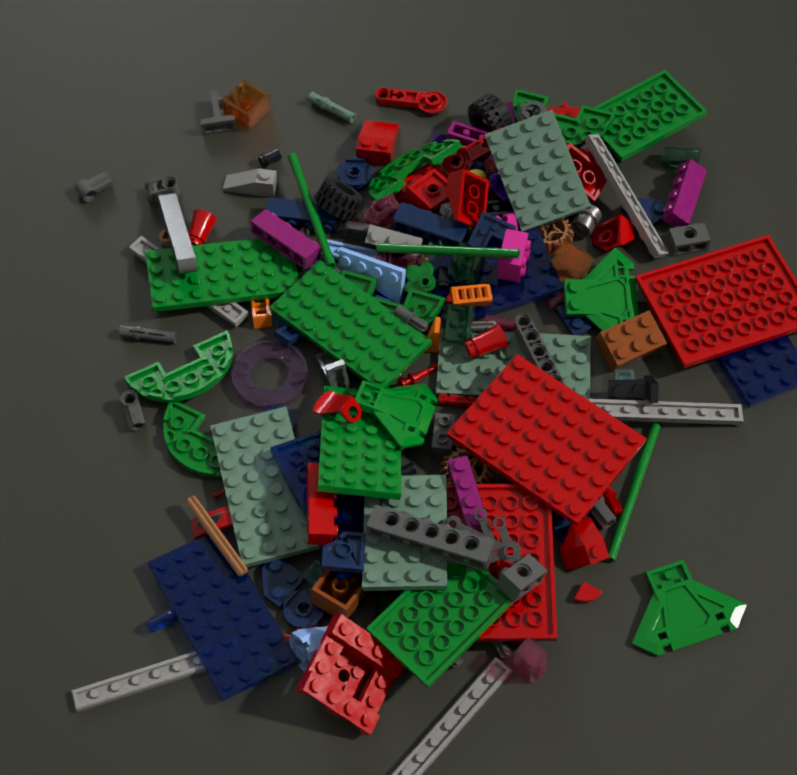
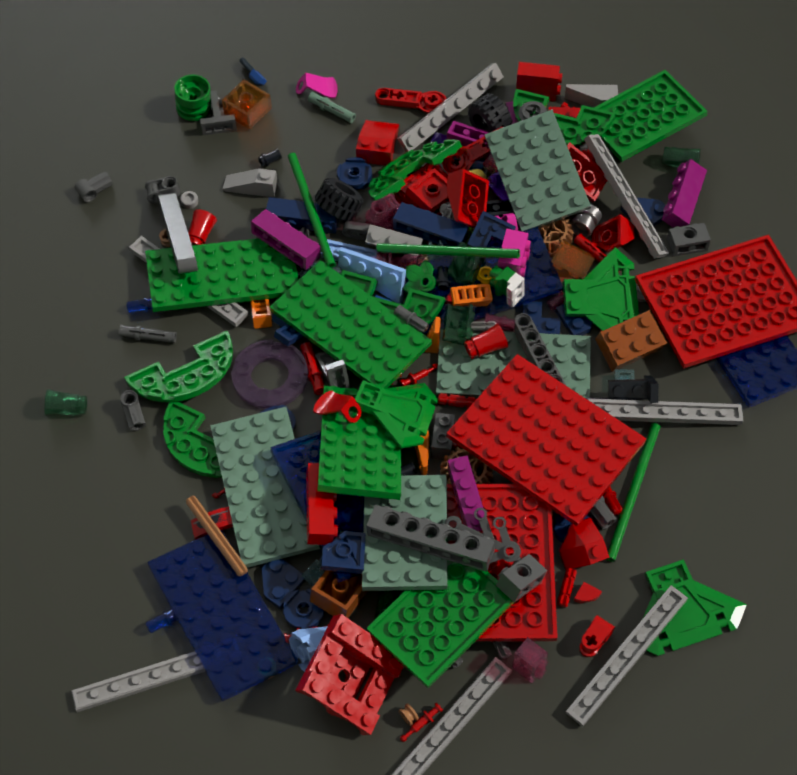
none -> clear green plant [44,389,87,416]
none -> clear blue axle [126,297,152,312]
none -> green wheel [174,74,212,121]
none -> light grey tile [180,191,199,209]
none -> blue piece [239,57,267,85]
none -> dark pink piece [296,72,338,98]
none -> red pin [300,342,325,395]
none -> light grey plate [397,63,504,153]
none -> medium nougat bush [399,704,419,726]
none -> red piece [400,703,443,742]
none -> orange slope [414,431,430,475]
none -> yellow plate [477,266,492,284]
none -> hips [489,265,525,308]
none -> red brick [516,62,563,102]
none -> dark blue plate [522,301,560,334]
none -> red axle [557,568,577,608]
none -> light grey slope [565,84,618,108]
none -> light grey plate [566,585,688,727]
none -> red pin [574,233,620,273]
none -> red piece [579,615,615,657]

